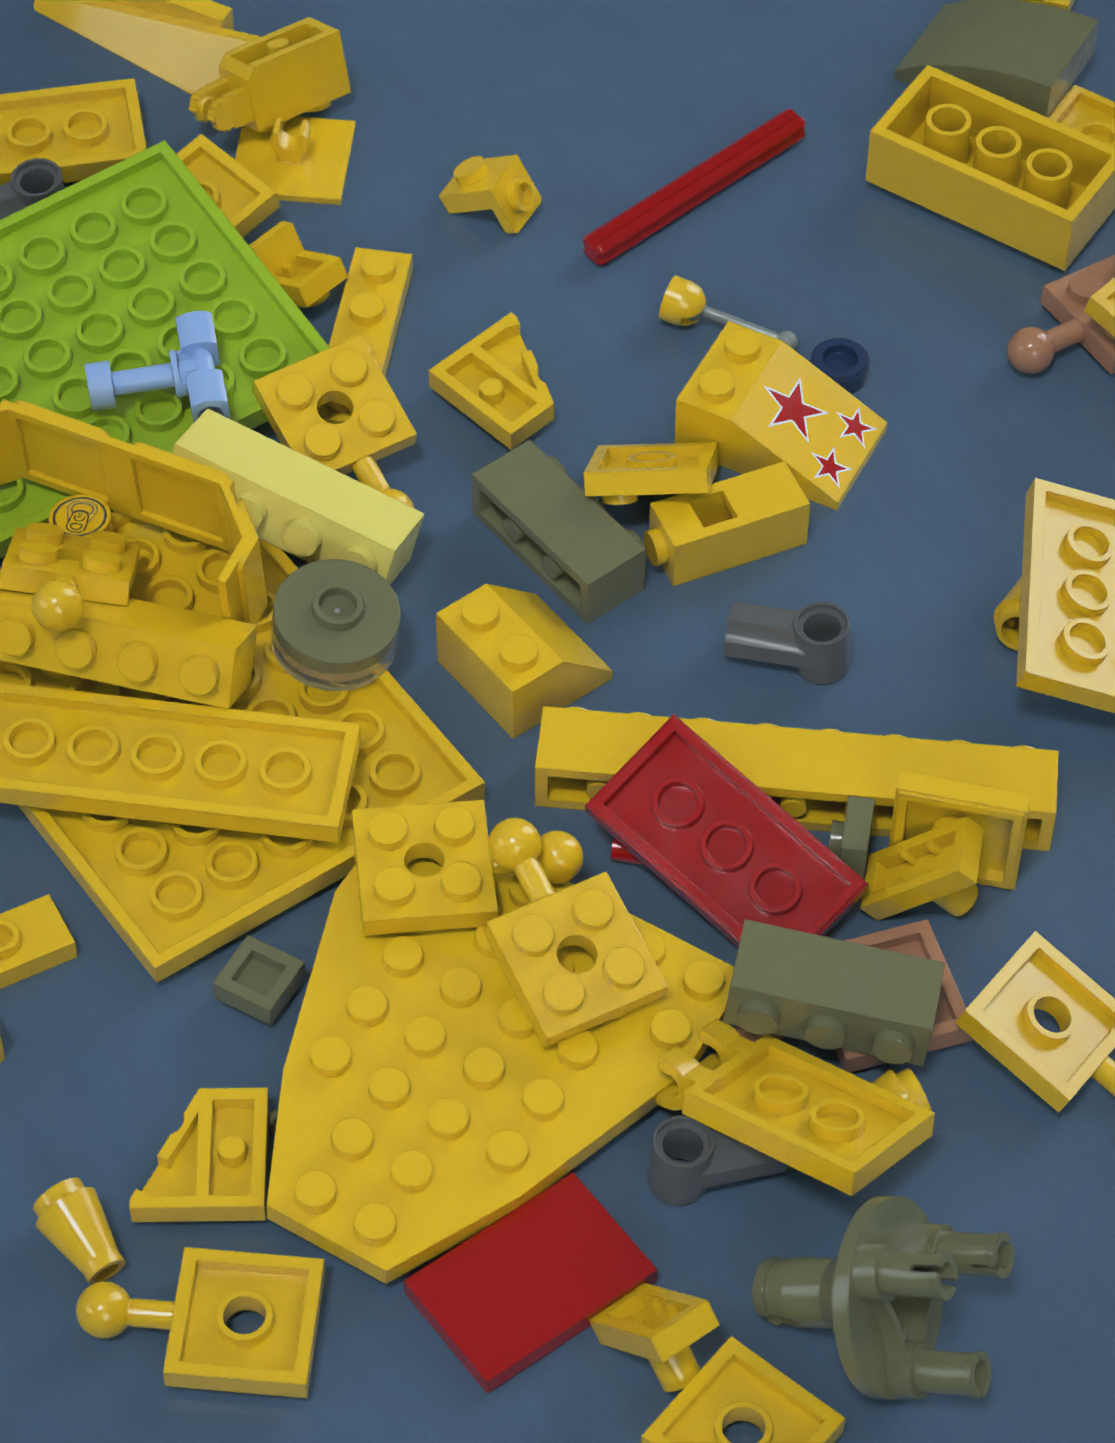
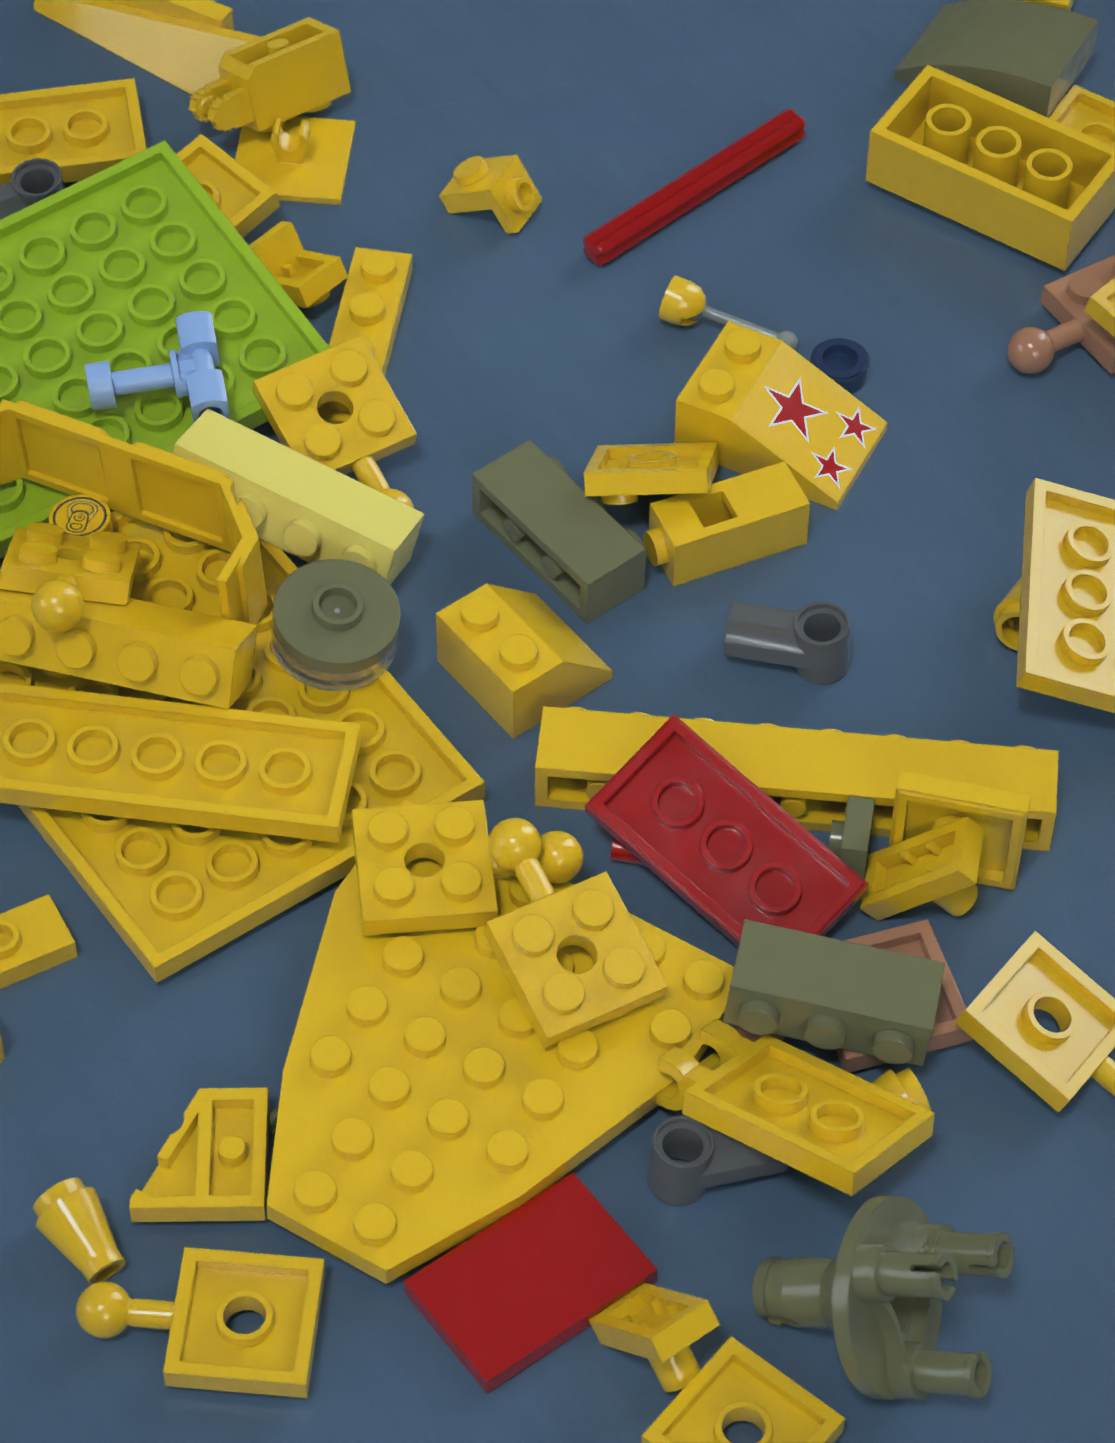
olive plate [212,935,306,1025] -> none
yellow wing [428,312,554,450] -> none

